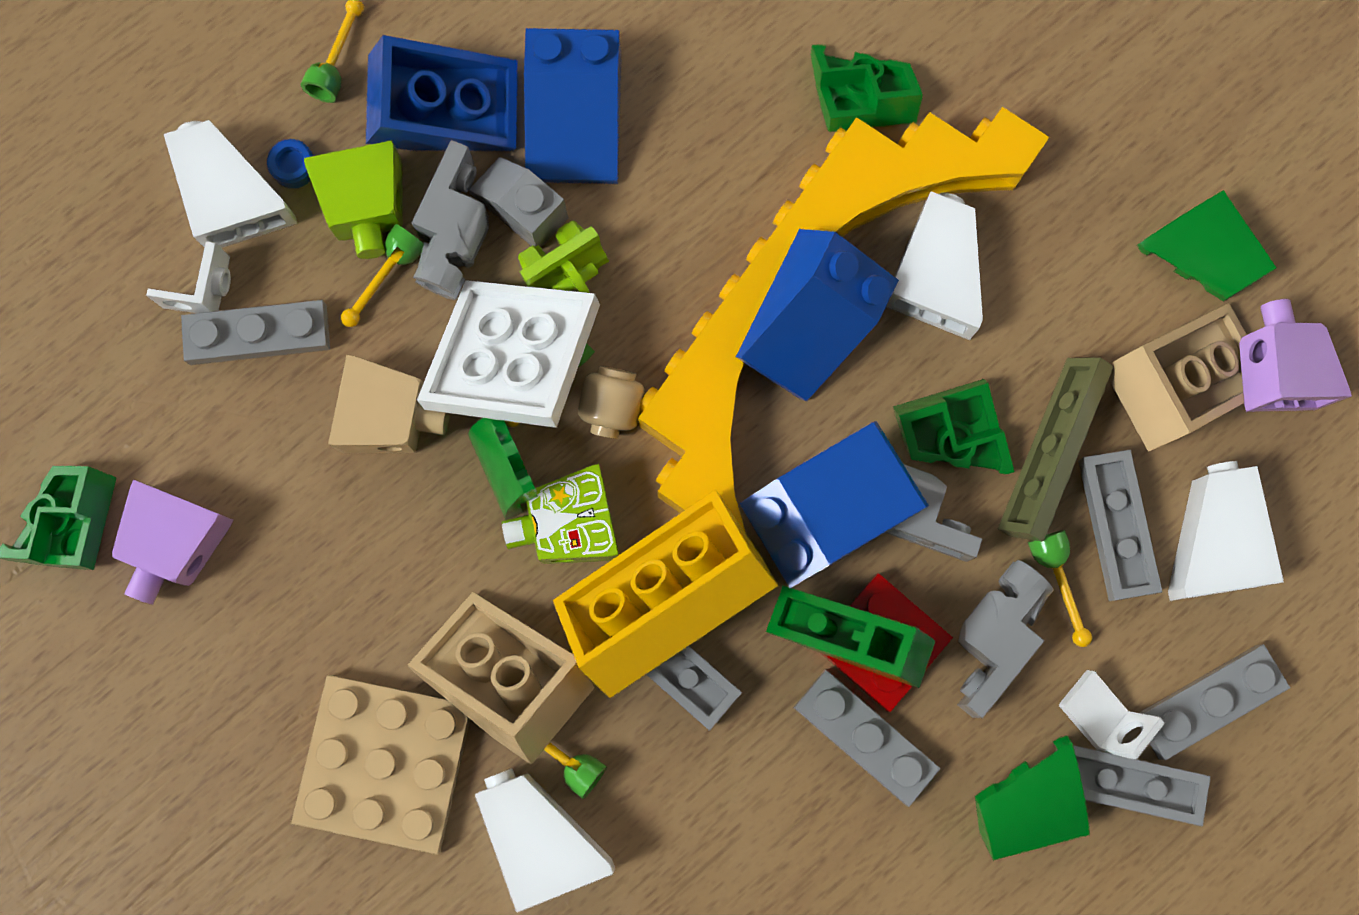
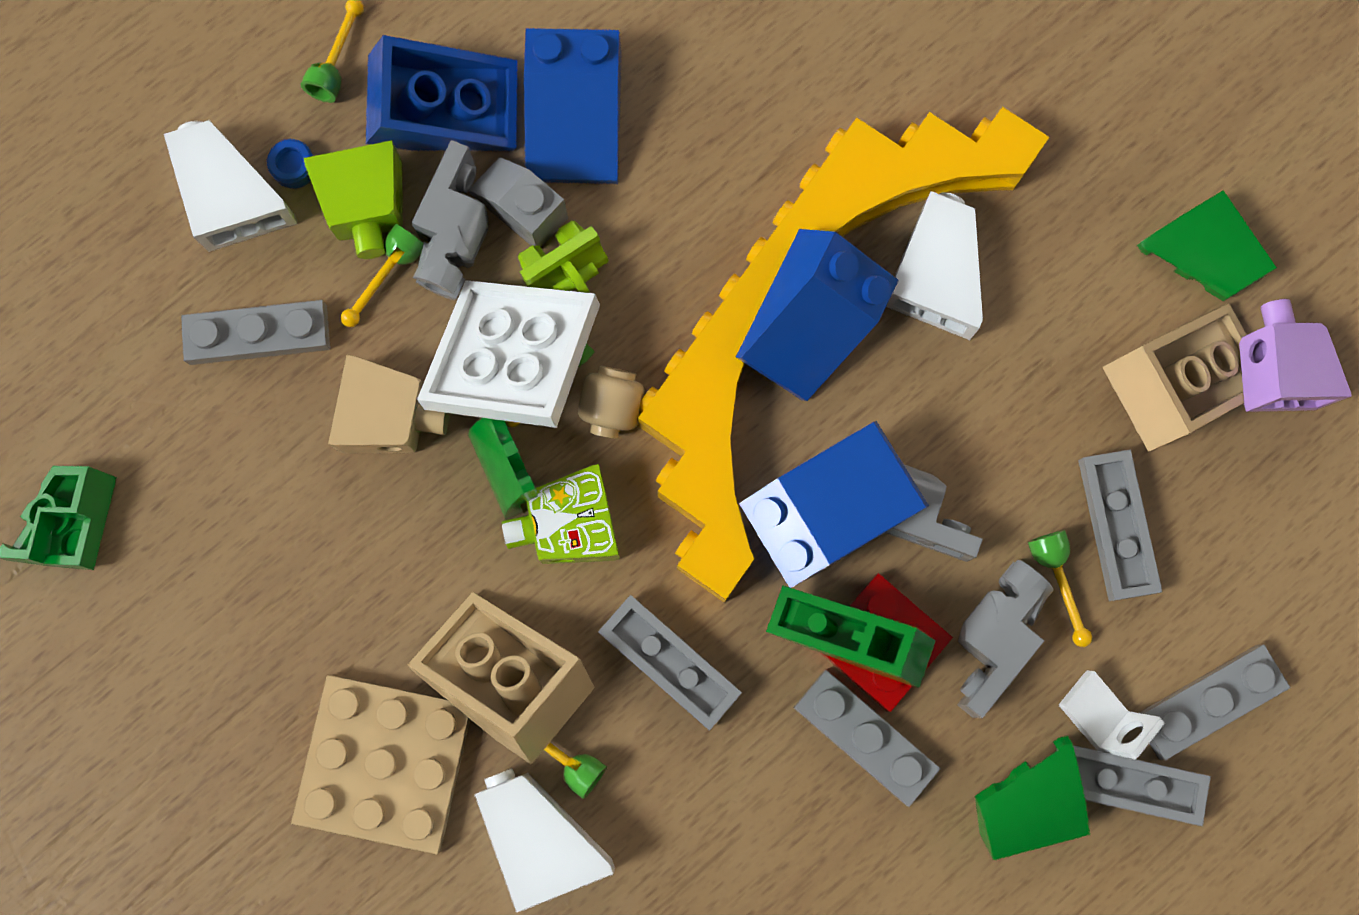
lavender torso [112,480,233,605] -> none
white bracket [146,241,231,313] -> none
yellow slope [553,490,778,698] -> none
green slope [811,44,923,132] -> none
green slope [893,379,1015,475] -> none
olive plate [998,357,1114,542] -> none
white slope [1168,461,1284,601] -> none

